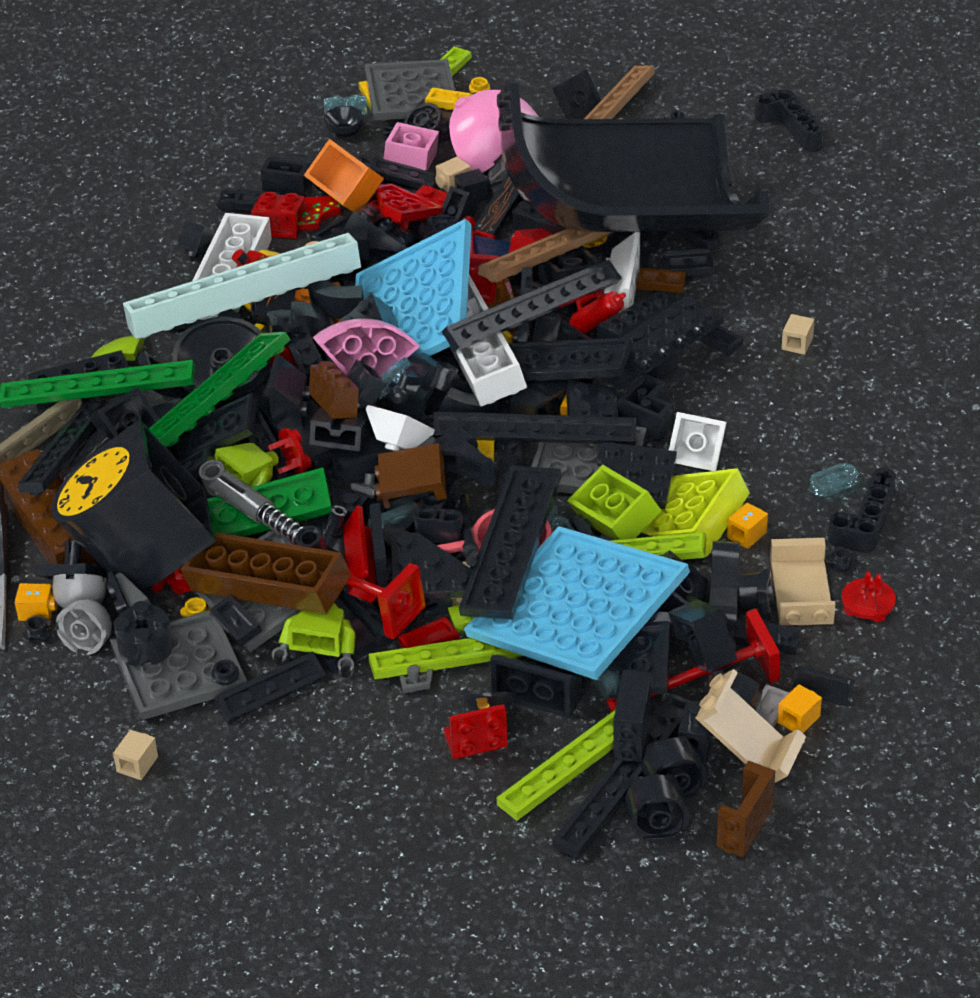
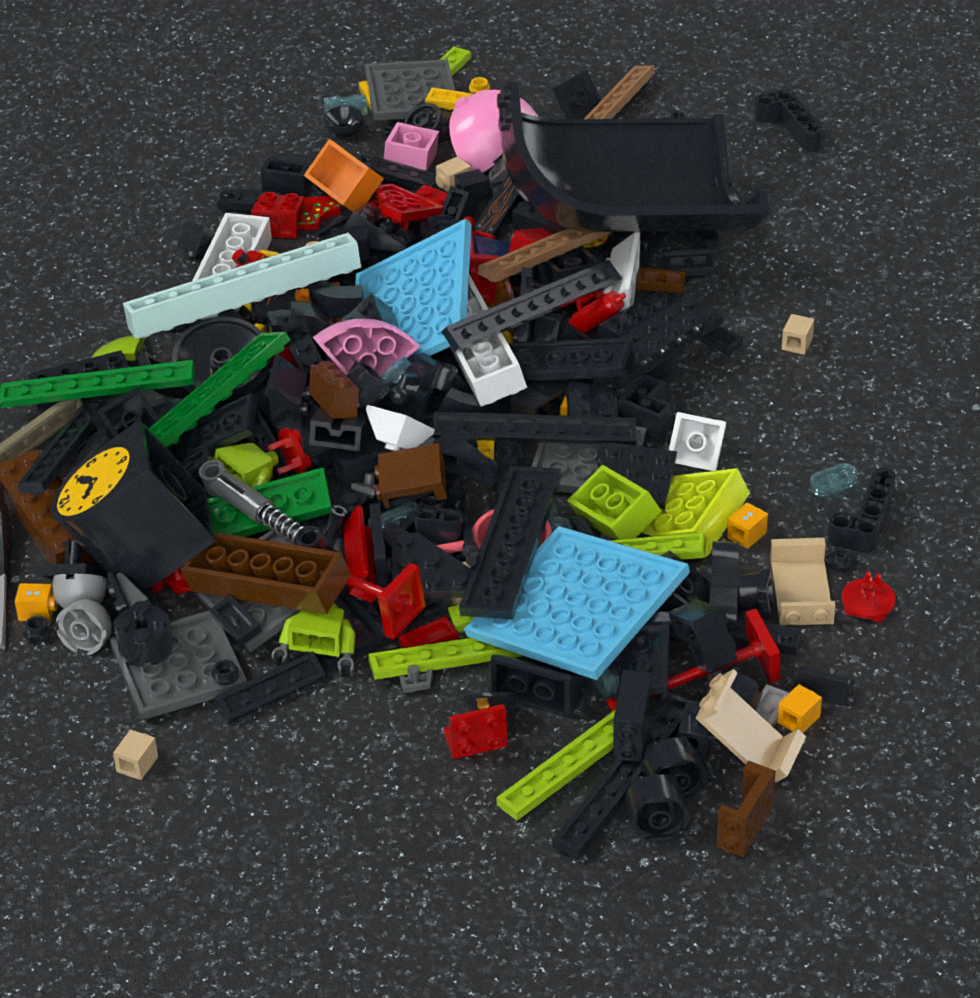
yellow plate [180,597,210,617] -> none

